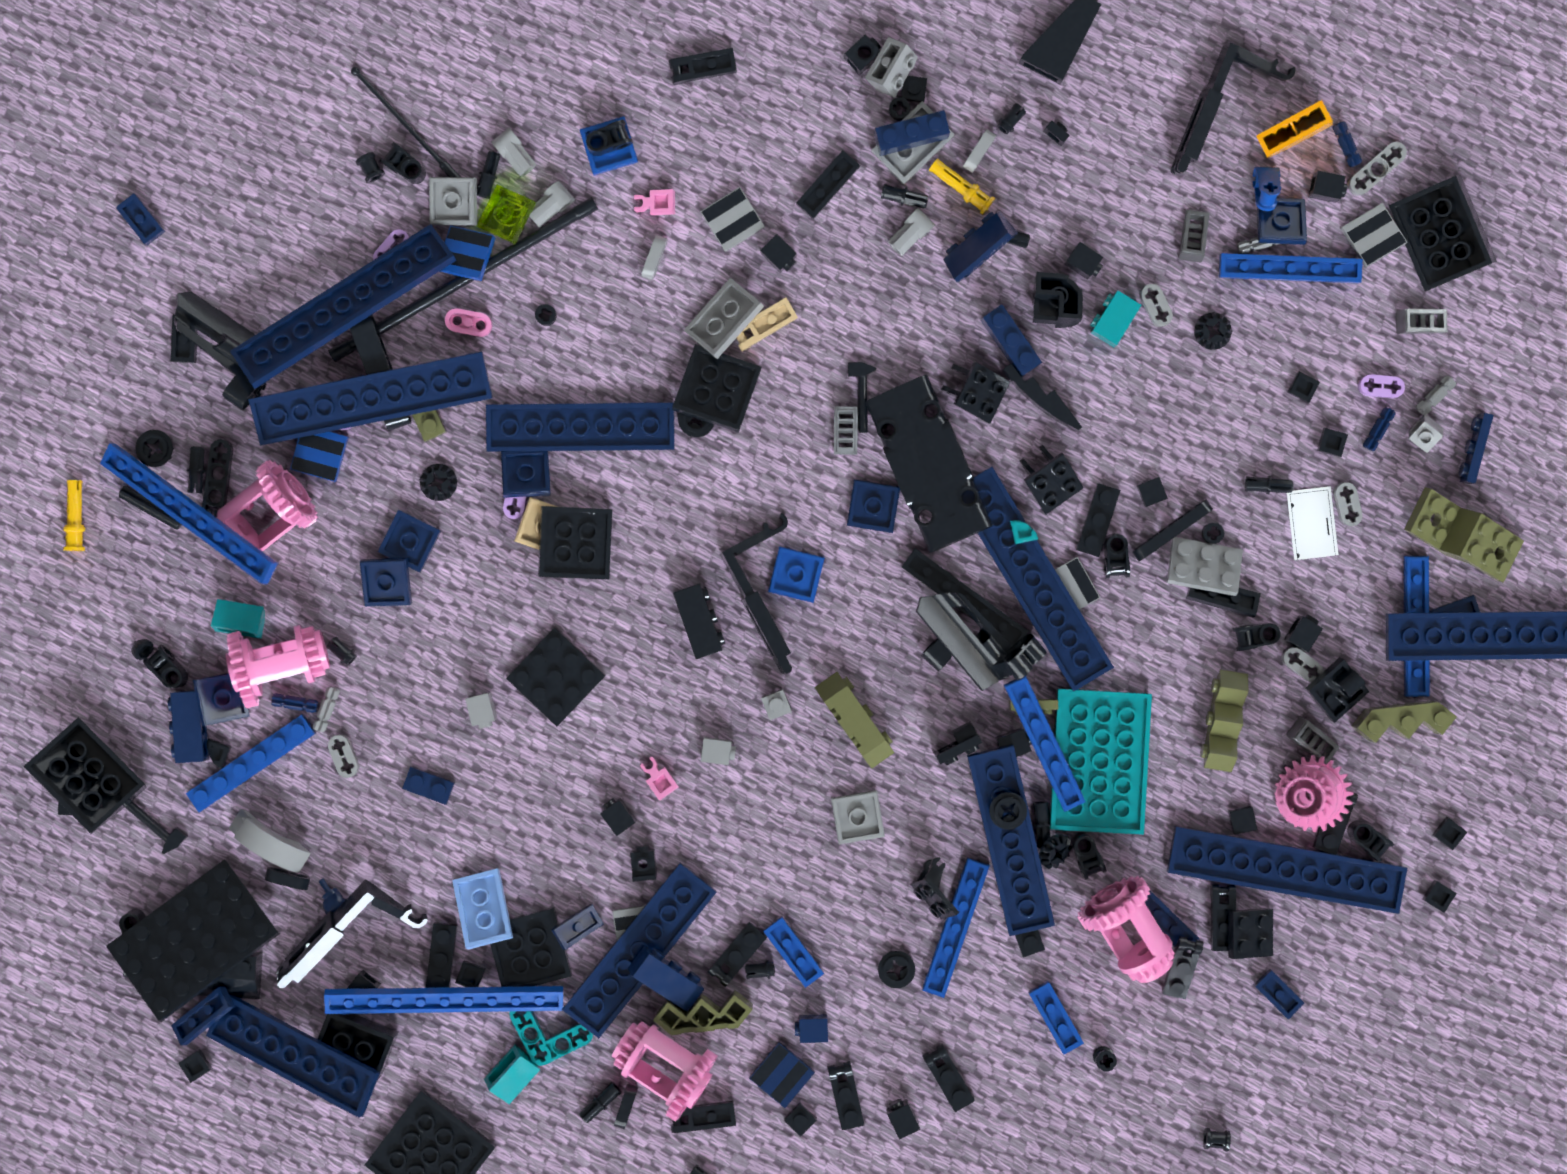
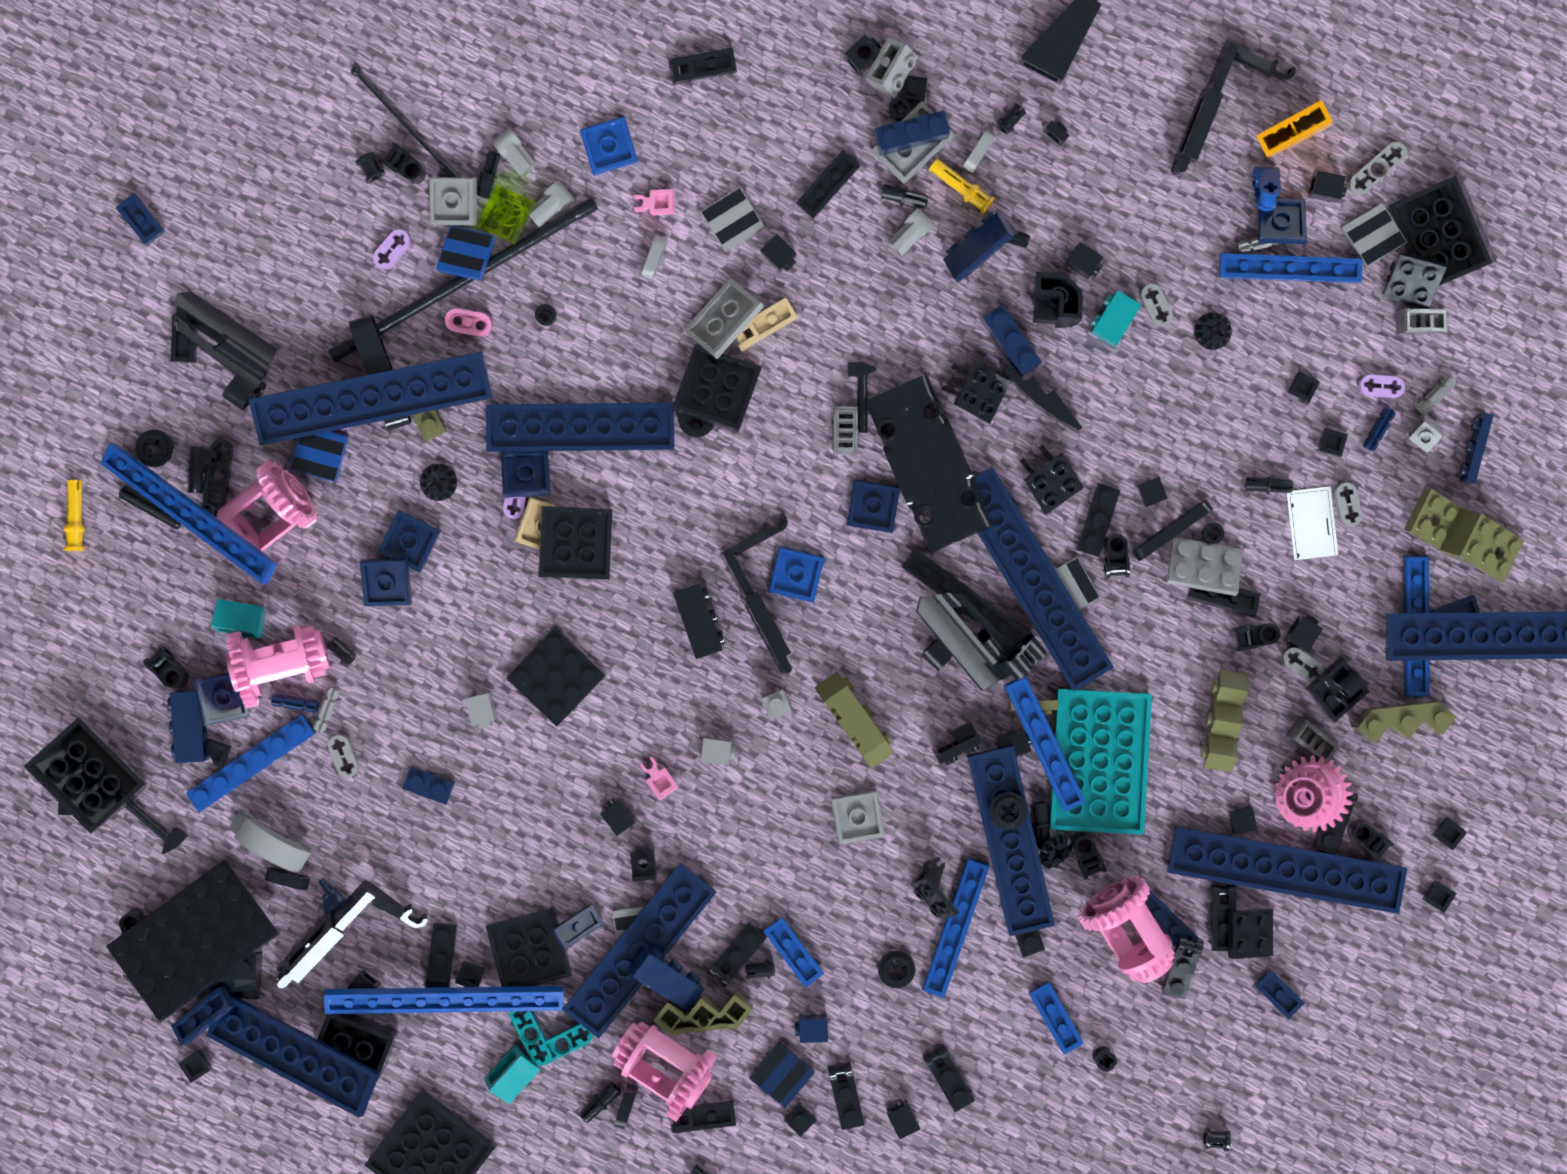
black piece [131,639,154,660] -> none
dark blue plate [230,224,456,389] -> none
light blue plate [452,868,513,950] -> none
black piece [586,120,633,156] -> none
teal tile [1010,521,1038,544] -> none
flat silver slope [1179,210,1210,263] -> none
dark blue axle [1333,121,1362,167] -> none
none -> plate [1383,251,1446,309]

